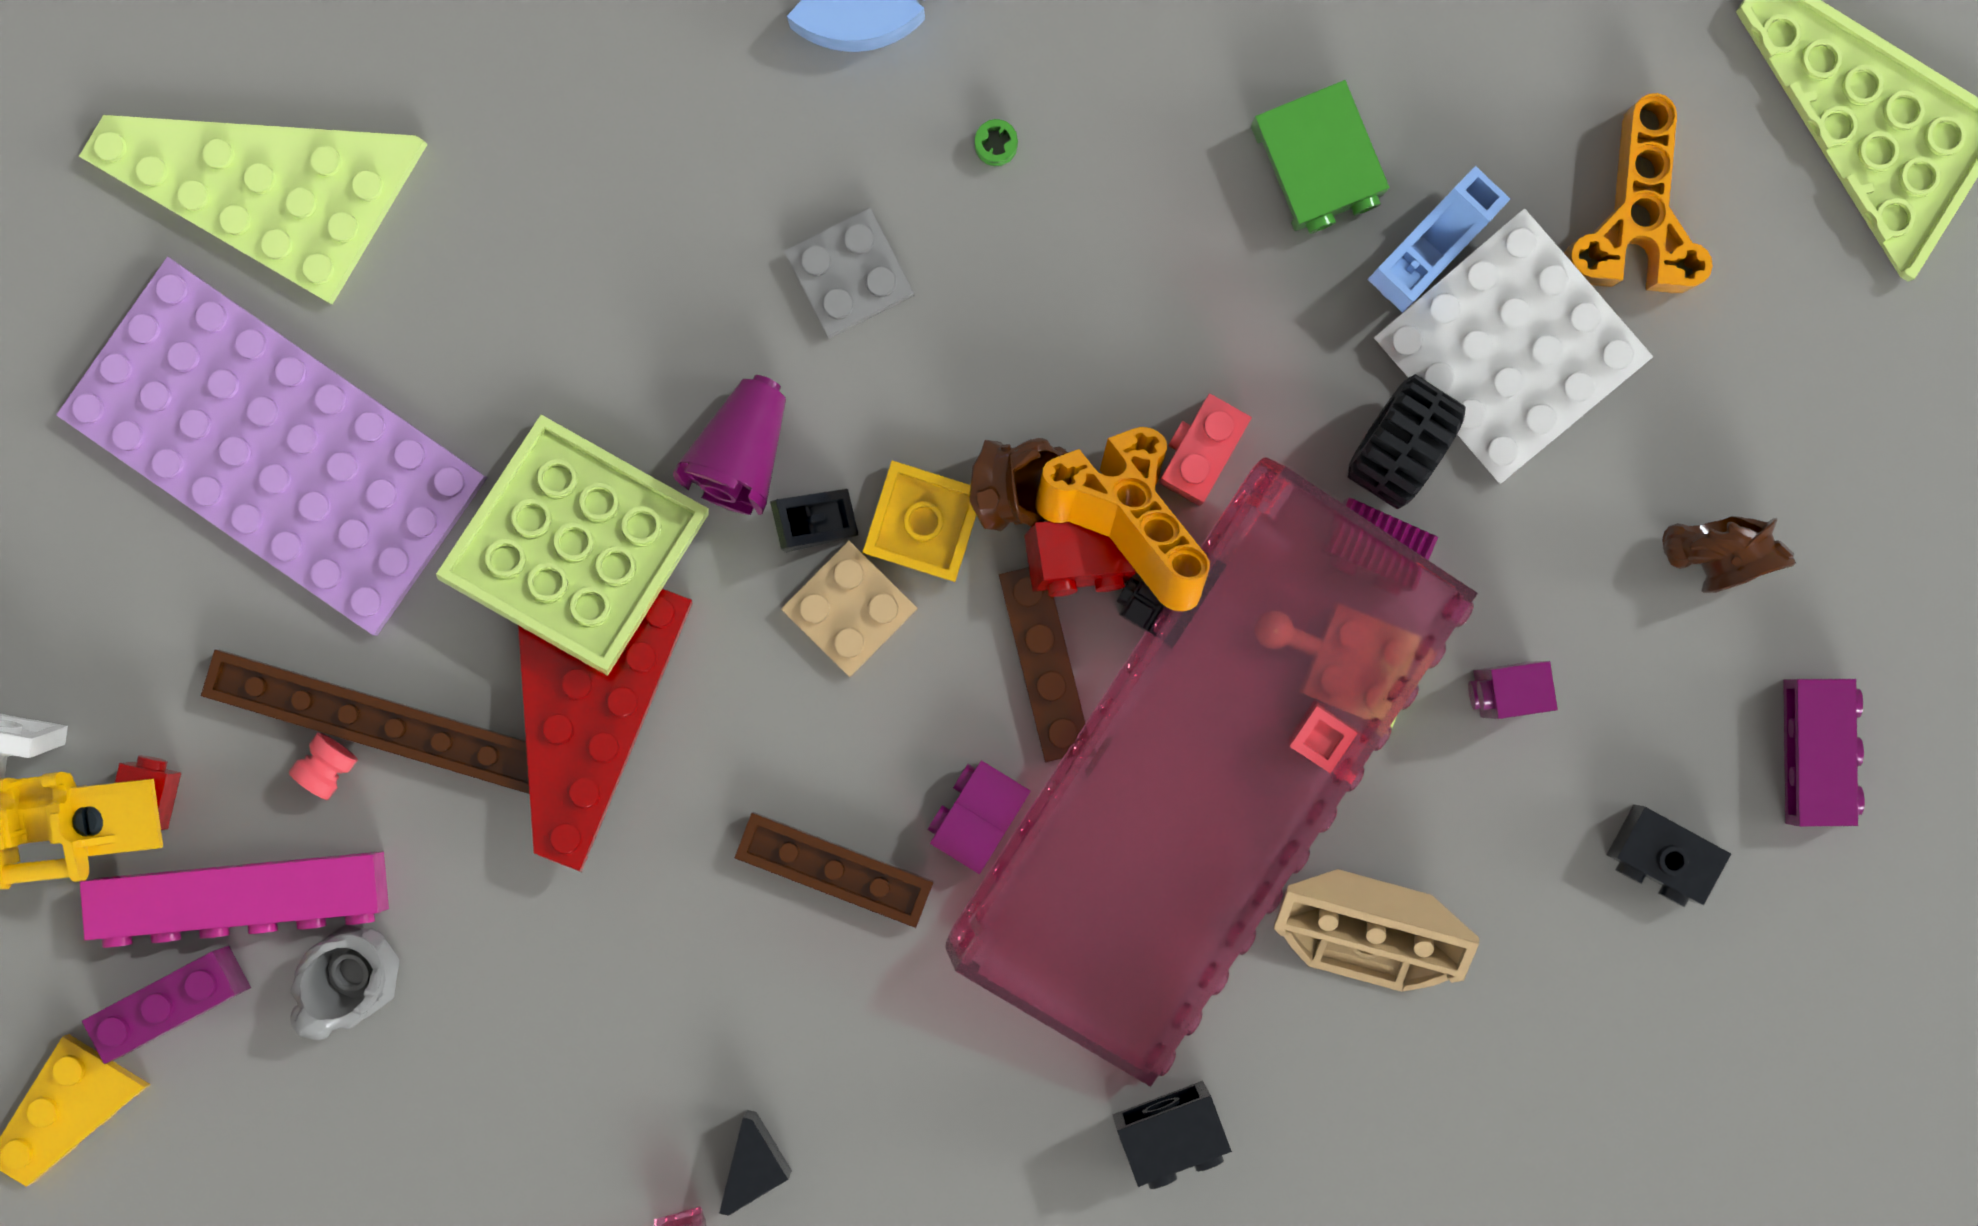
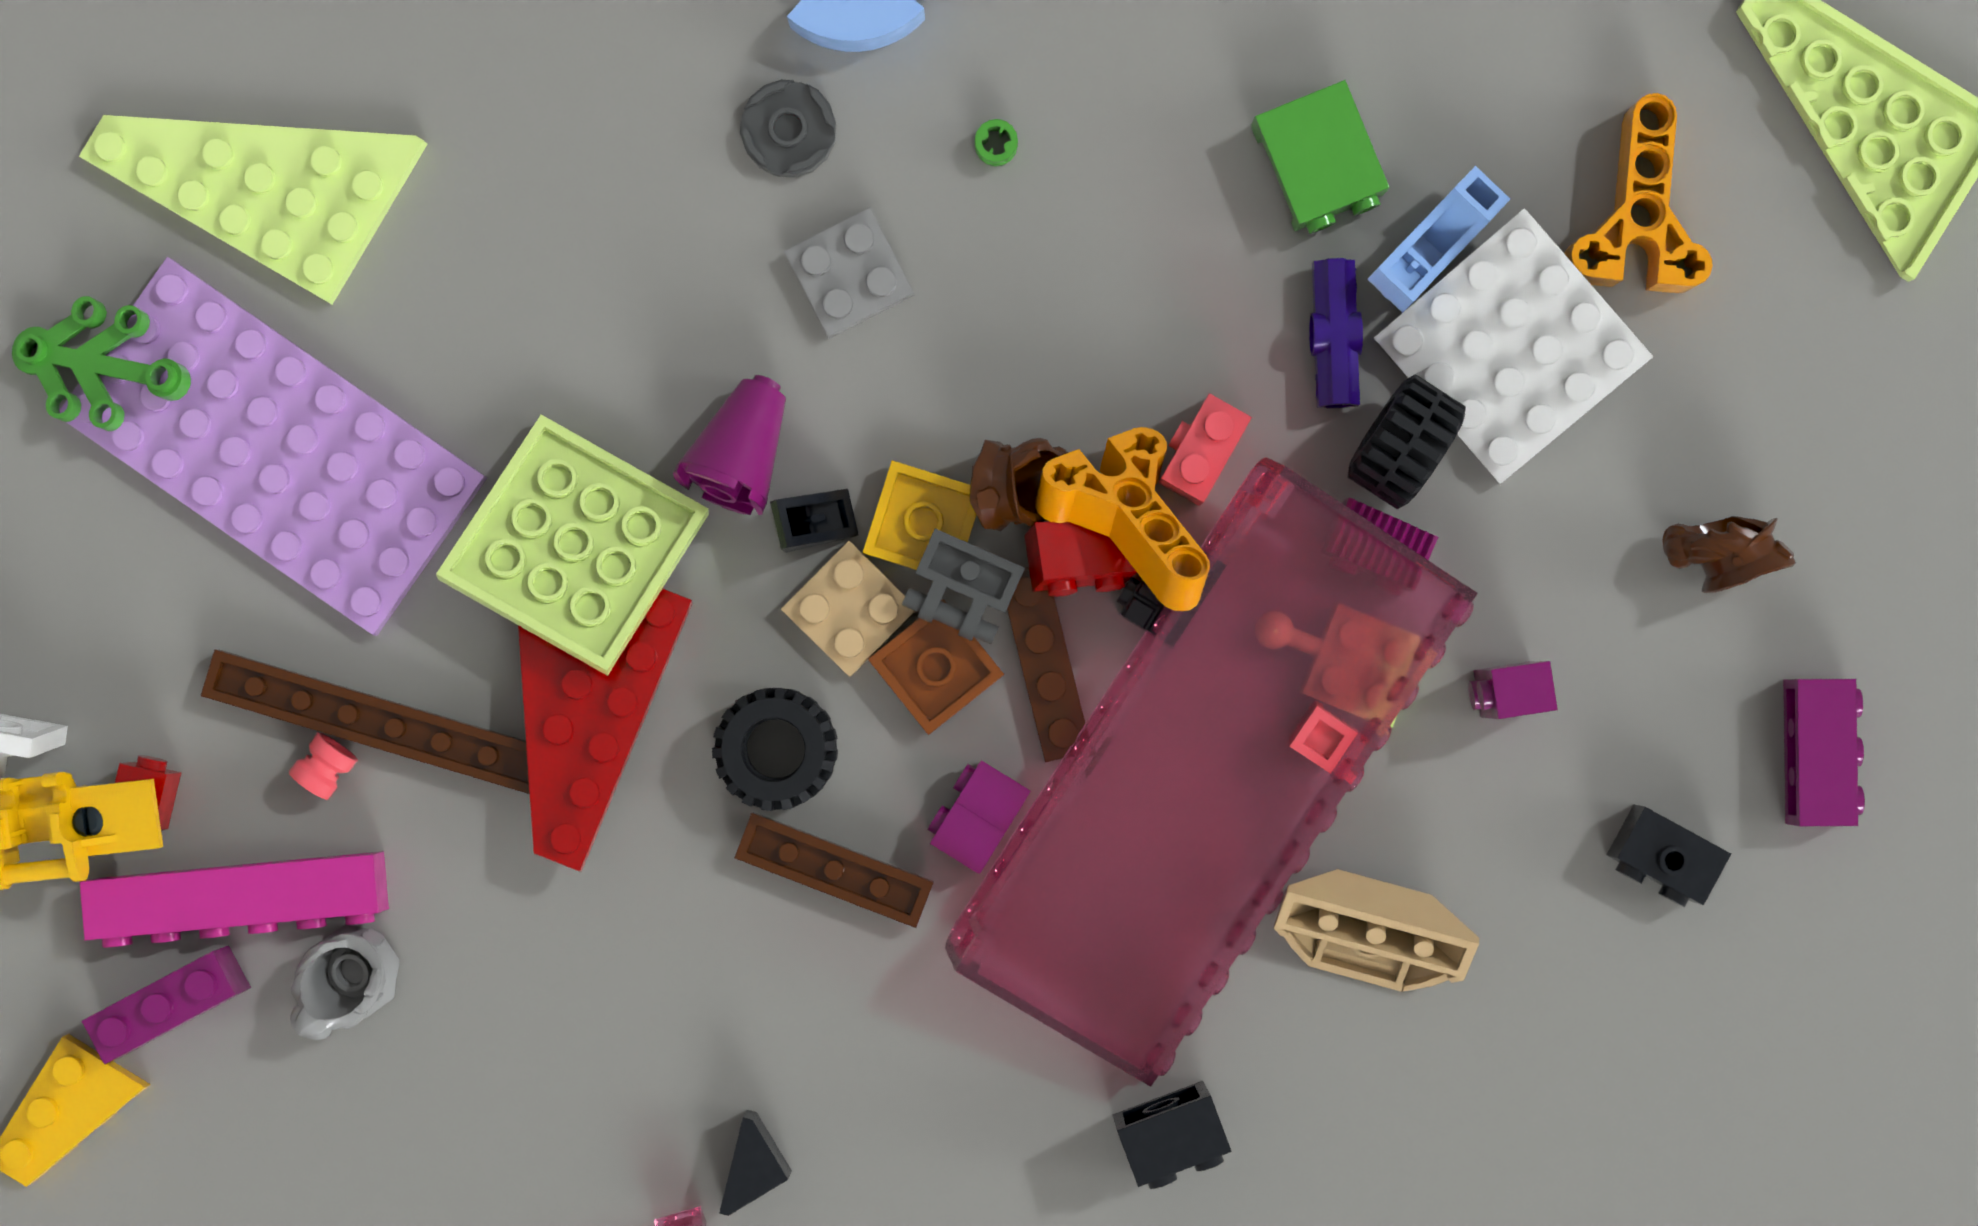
none -> bright green plant [12,296,191,431]
none -> black tyre [712,688,838,811]
none -> dark grey tile [740,79,836,178]
none -> dark orange plate [868,599,1004,735]
none -> dark grey plate [902,529,1025,644]
none -> dark purple piece [1309,258,1363,409]

